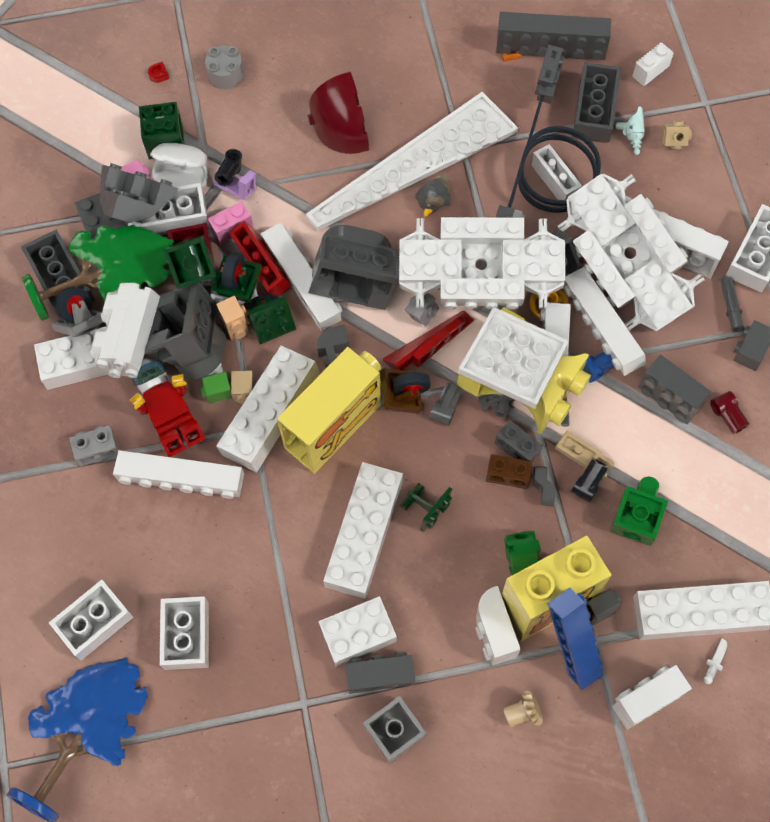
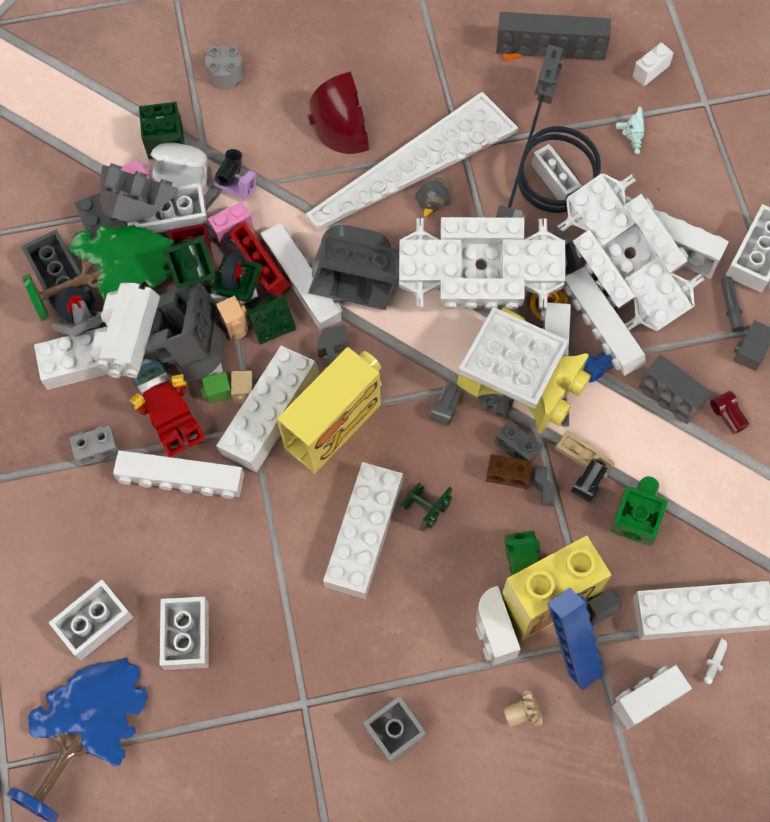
red tile [148,61,169,83] -> none
white brick [318,596,397,667] -> none
dark grey brick [345,652,416,694] -> none
reddish brown plate [380,368,431,414] -> none
red wedge [383,311,474,371] -> none
light grey brick [404,293,439,327] -> none
dark grey brick [572,62,621,142] -> none
tan brick [661,120,692,149] -> none

